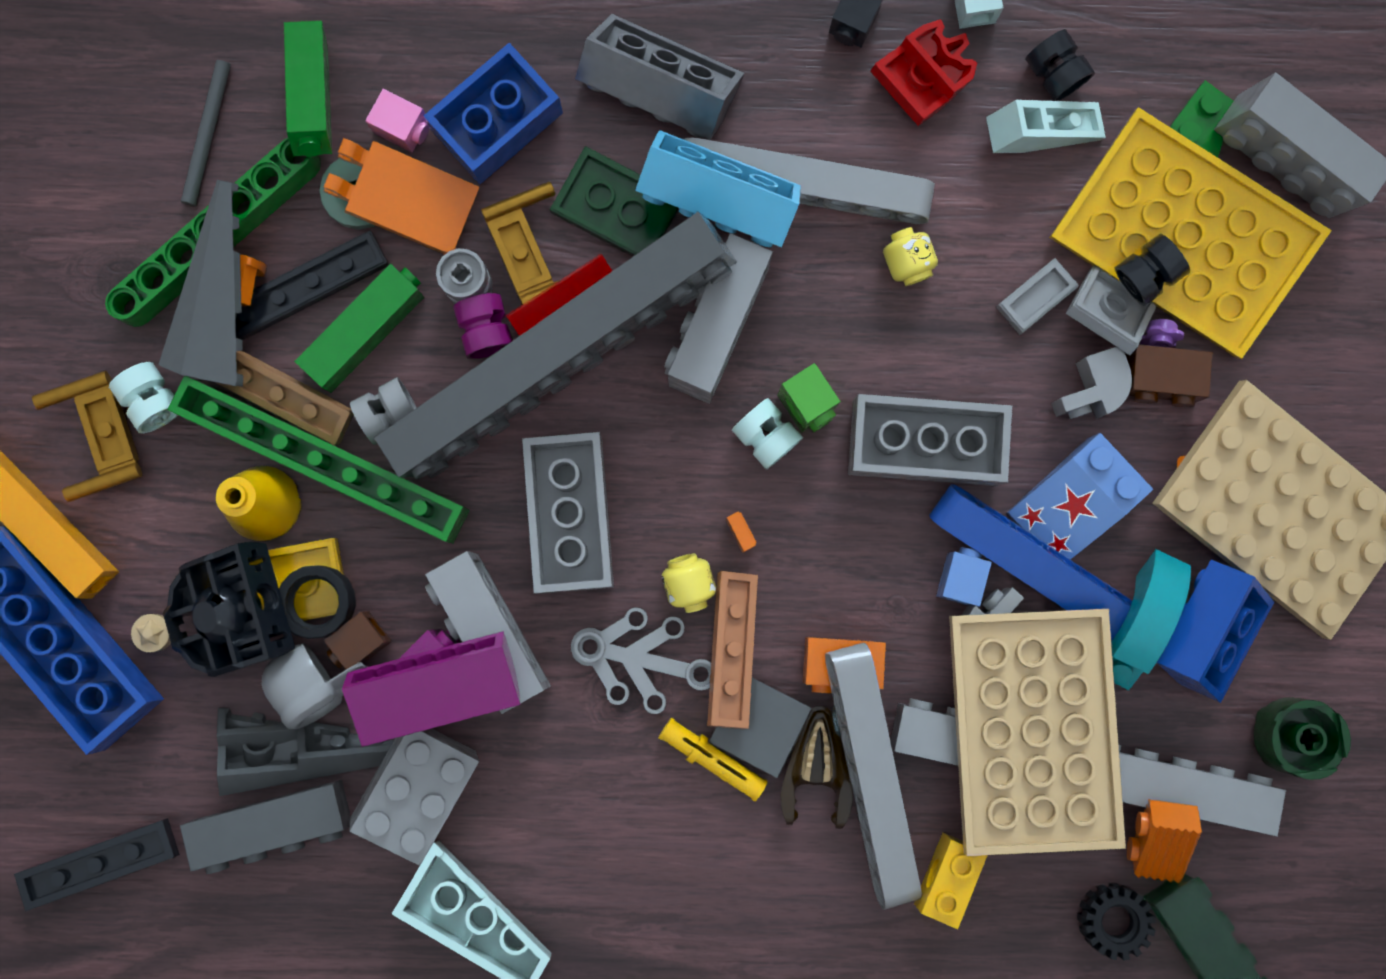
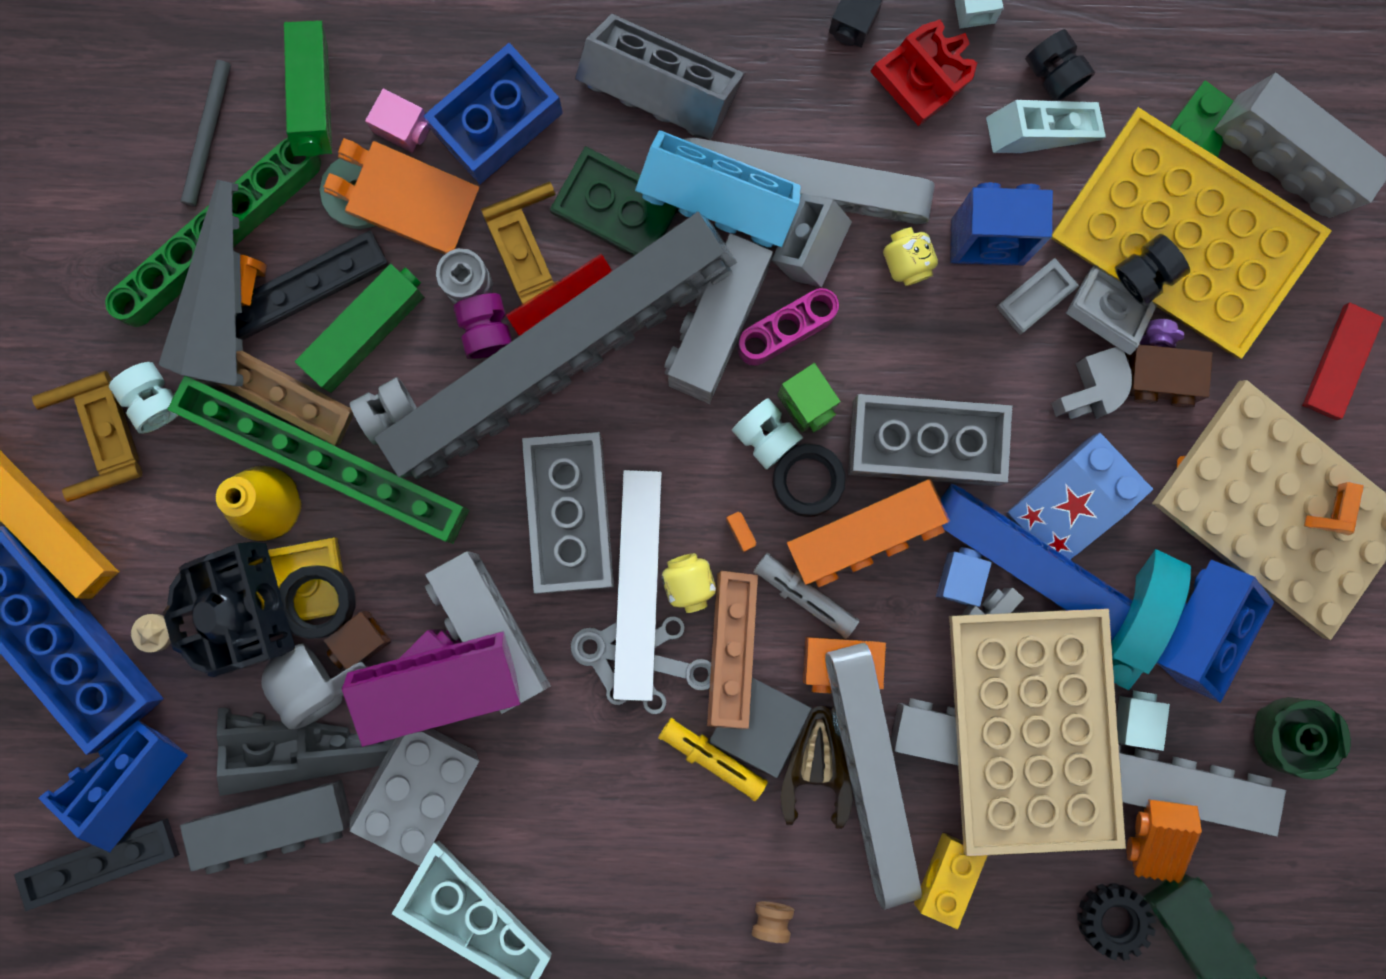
none -> blue wedge [38,720,188,852]
none -> white tile [613,470,662,701]
none -> dark pink beam [738,288,839,366]
none -> medium nougat wheel [751,901,794,943]
none -> light grey pin [753,552,860,639]
none -> light grey brick [772,193,852,288]
none -> black tyre [772,444,846,517]
none -> orange brick [787,479,950,588]
none -> blue brick [950,182,1053,266]
none -> light aqua brick [1117,690,1170,751]
none -> red tile [1302,302,1384,421]
none -> orange tile [1304,482,1364,536]

